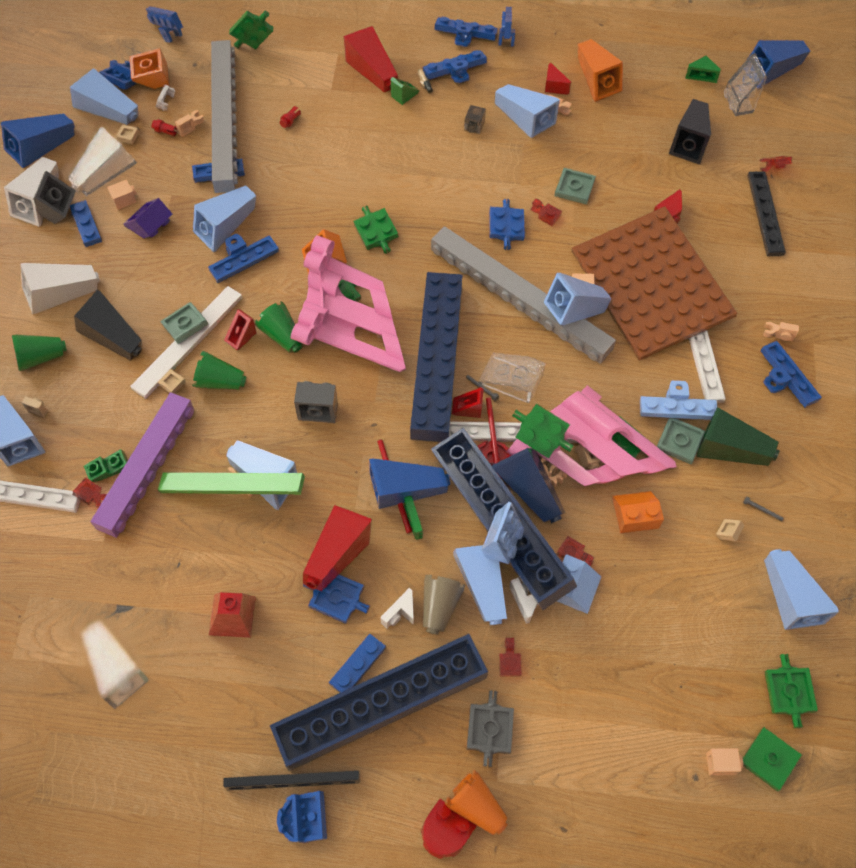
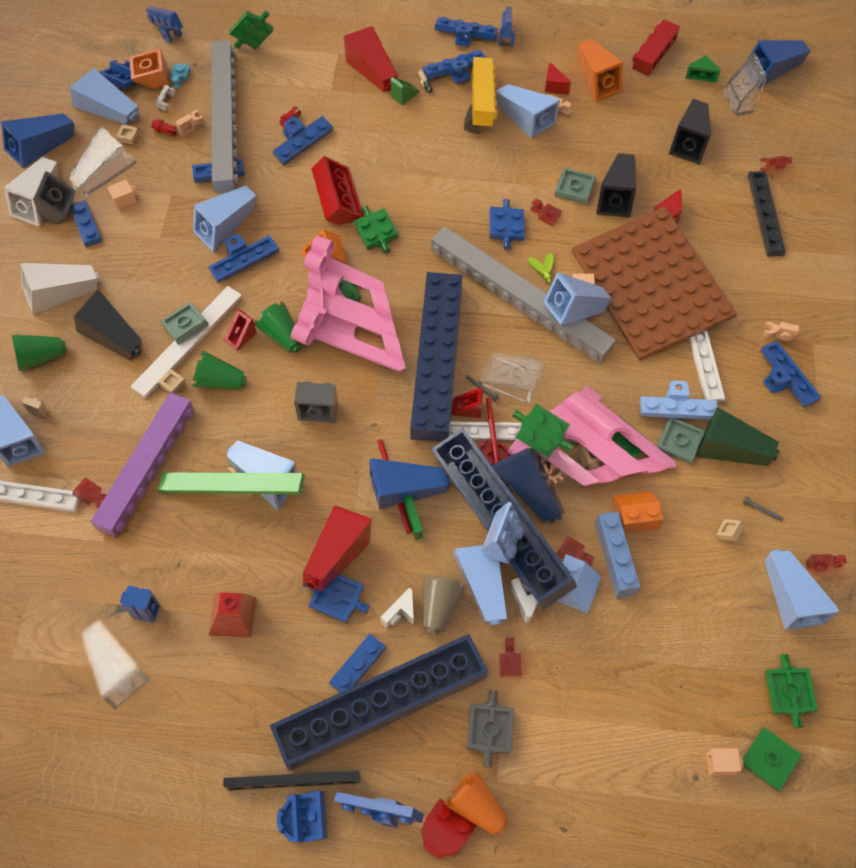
green slope [84,449,128,483] -> none
dark purple slope [123,198,173,238] -> none
none -> blue brick [120,585,160,623]
none -> medium azure plate [170,64,191,88]
none -> blue plate [273,115,333,166]
none -> red slope [311,156,364,225]
none -> plate [334,792,424,828]
none -> yellow brick [472,57,497,126]
none -> lime piece [527,253,554,283]
none -> medium blue brick [595,511,640,598]
none -> black slope [596,153,636,217]
none -> red brick [632,19,680,76]
none -> clear red plate [806,554,847,572]

